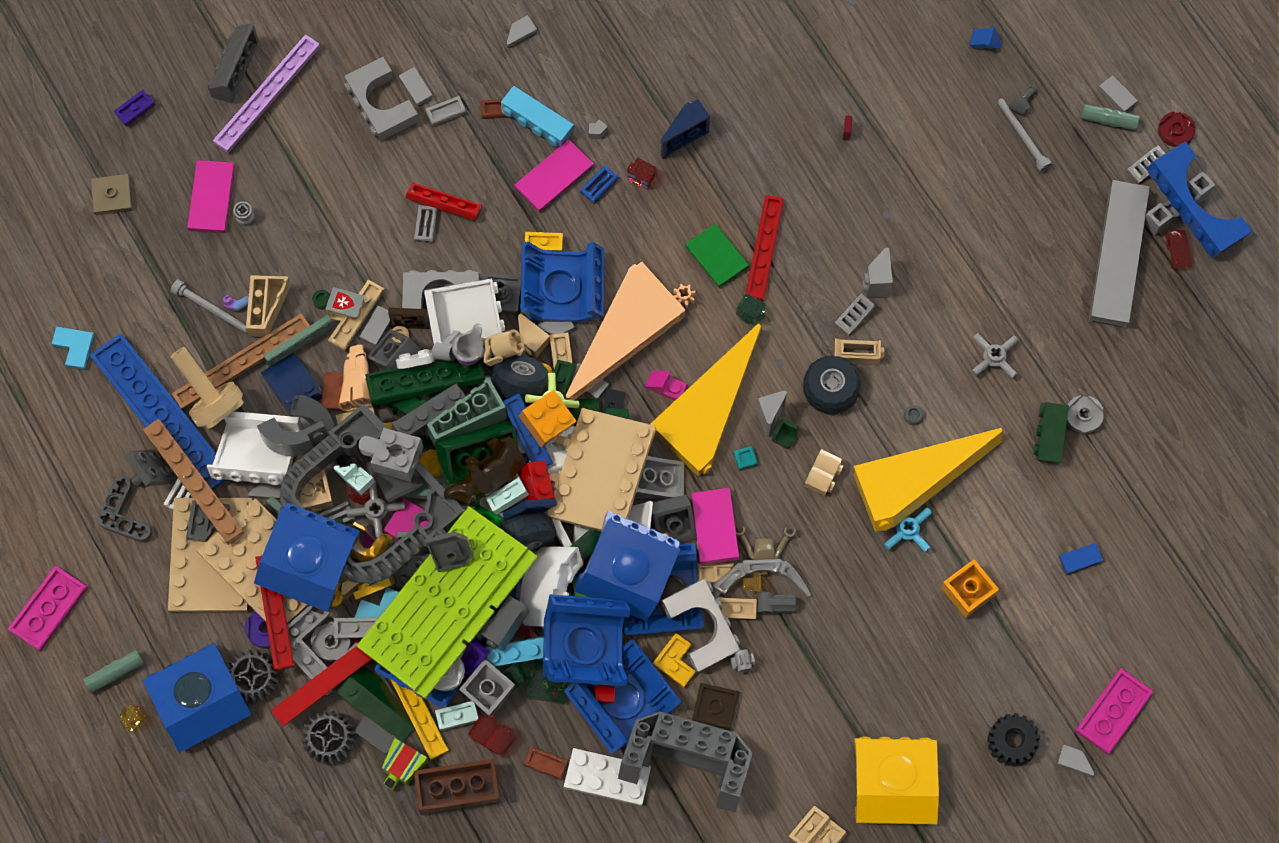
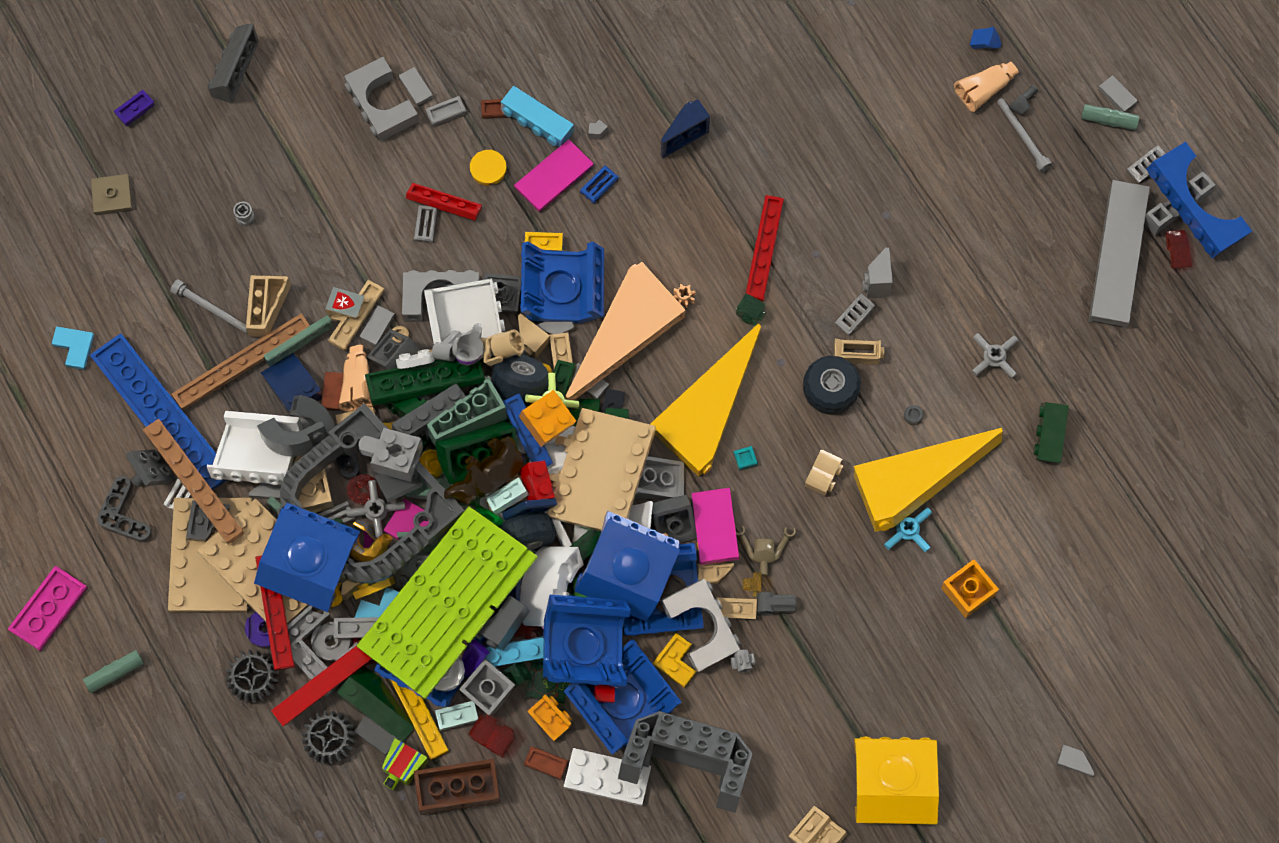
clear yellow tile [119,704,146,732] -> none
blue panel [142,643,251,753] -> none
tan piece [171,347,244,429] -> none
dark pink tile [187,160,235,233] -> none
lavender plate [213,34,320,153] -> none
arm [222,295,249,311] -> none
dark green tile [312,290,330,310] -> none
light aqua slope [334,464,375,495] -> none
dark brown tile [388,307,430,329] -> none
dark grey piece [426,528,473,572] -> none
light grey tile [507,15,537,48] -> none
clear red brick [627,157,657,190] -> none
dark pink slope [645,370,687,401] -> none
green tile [685,224,749,288] -> none
dark brown tile [692,683,739,731] -> none
light grey animal [712,559,812,599] -> none
light grey slope [757,391,788,437] -> none
dark green panel [772,418,799,450] -> none
dark red tile [843,115,853,141] -> none
black tyre [987,713,1040,767] -> none
blue tile [1059,543,1103,575] -> none
light grey plate [1067,396,1103,435] -> none
dark pink tile [1075,668,1154,755] -> none
dark red tile [1158,112,1195,147] -> none
none -> yellow tile [470,150,507,186]
none -> light orange bracket [527,694,572,742]
none -> light nougat piece [954,62,1019,112]

